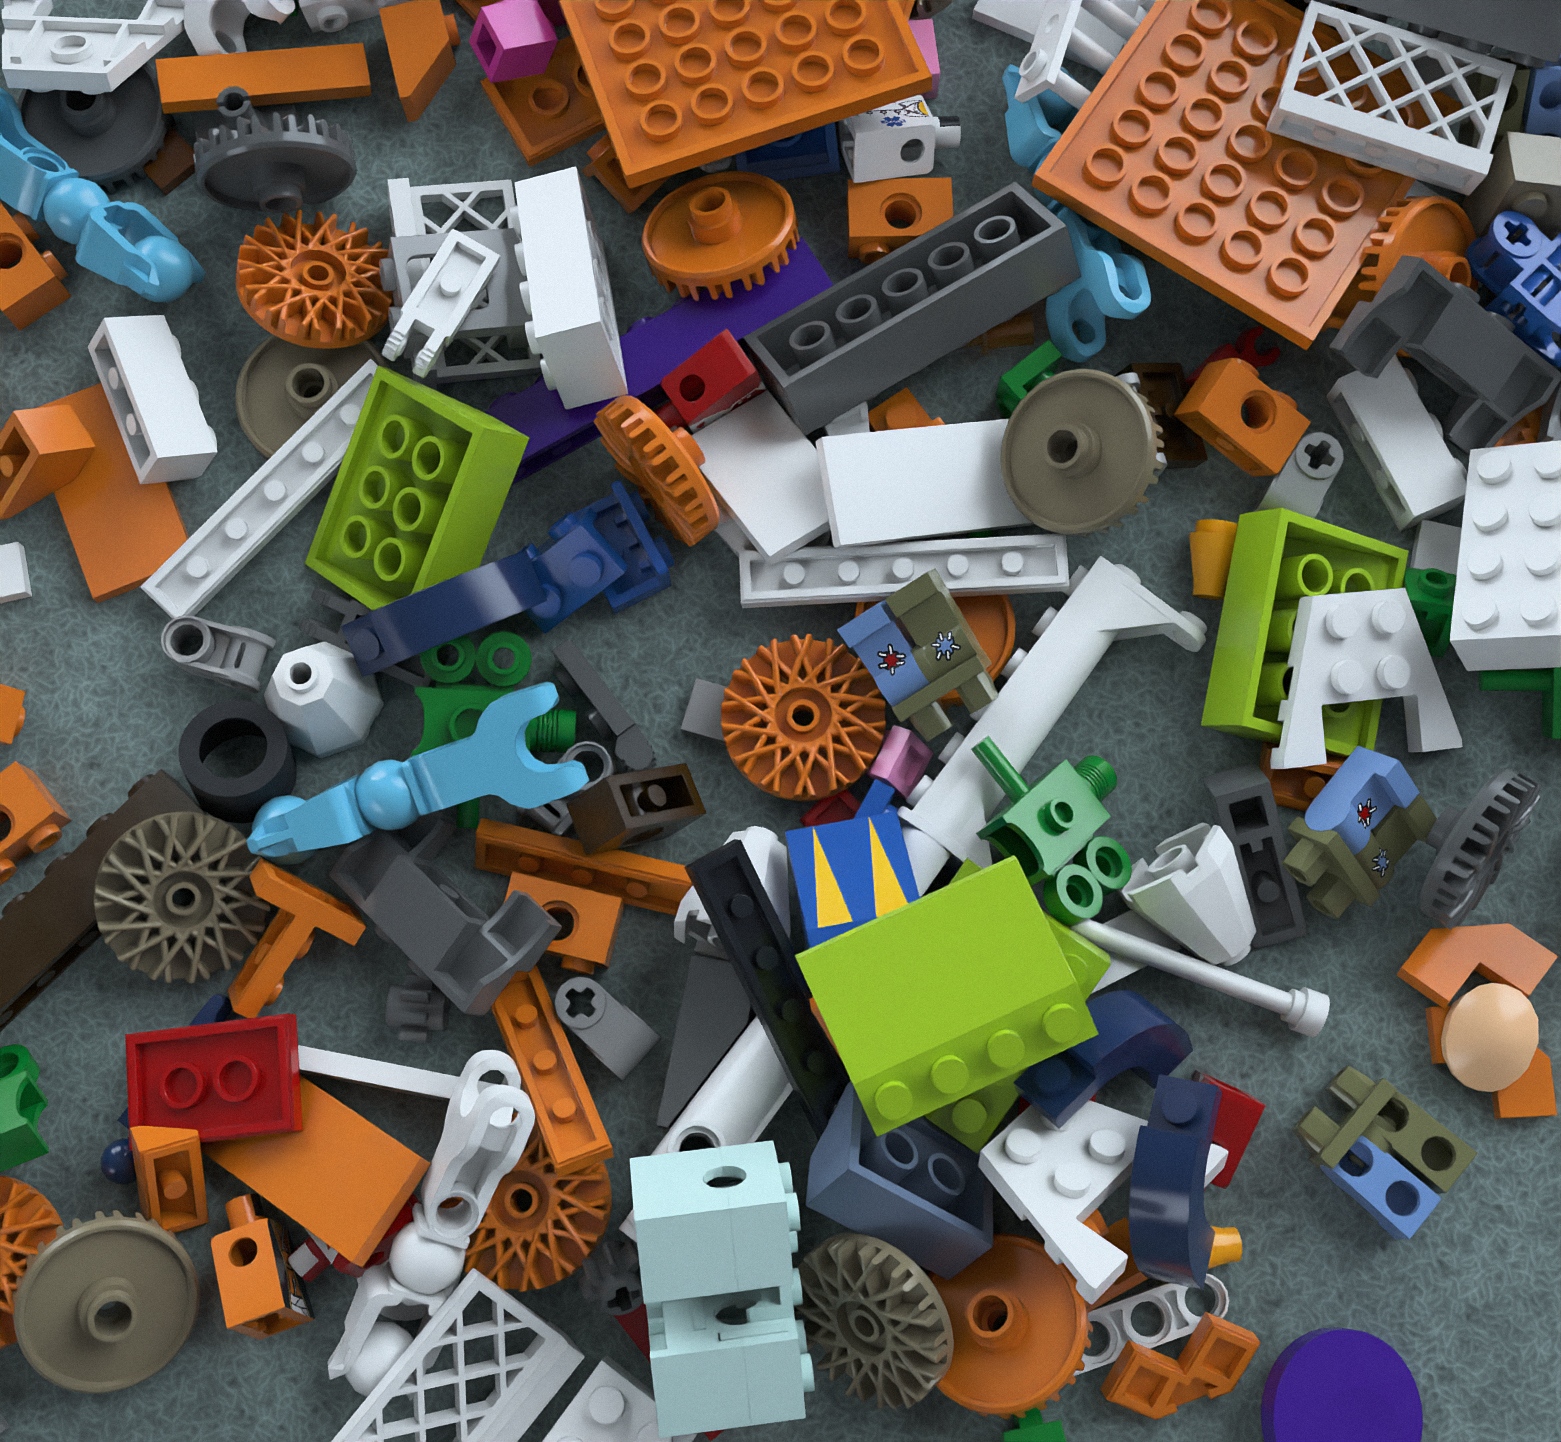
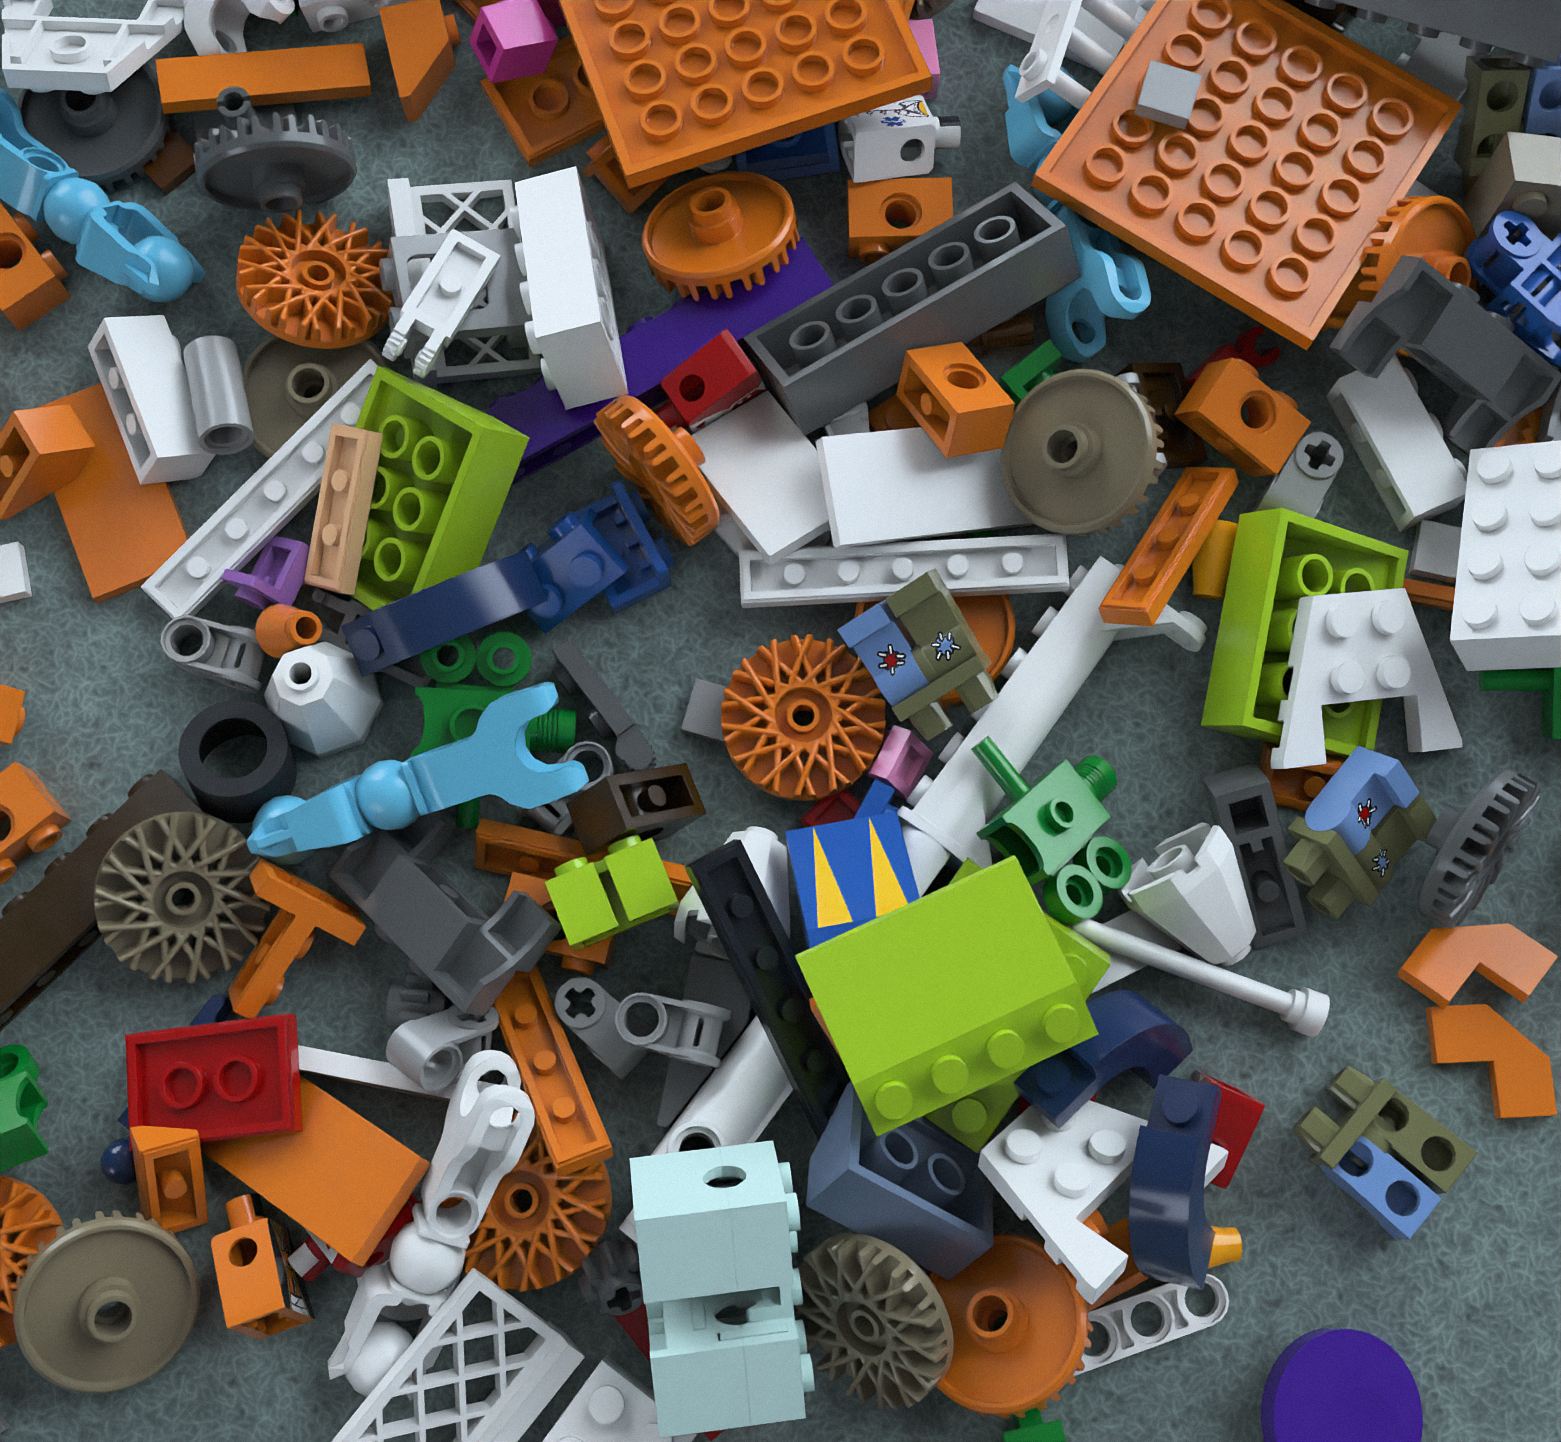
orange tile [1100,1311,1261,1420] -> none
white fence [1266,0,1517,196] -> none
green bracket [1402,567,1457,658] -> none
light nougat hat [1441,983,1539,1092] -> none
none -> light grey pin [183,335,254,455]
none -> medium lavender bracket [221,536,310,611]
none -> orange cone [255,604,322,658]
none -> light nougat tile [304,423,383,595]
none -> light grey piece [386,1005,499,1093]
none -> lime piece [545,835,680,951]
none -> light grey piece [615,993,732,1069]
none -> orange brick [896,342,1015,458]
none -> orange tile [1098,467,1239,627]
none -> light grey tile [1134,60,1202,130]

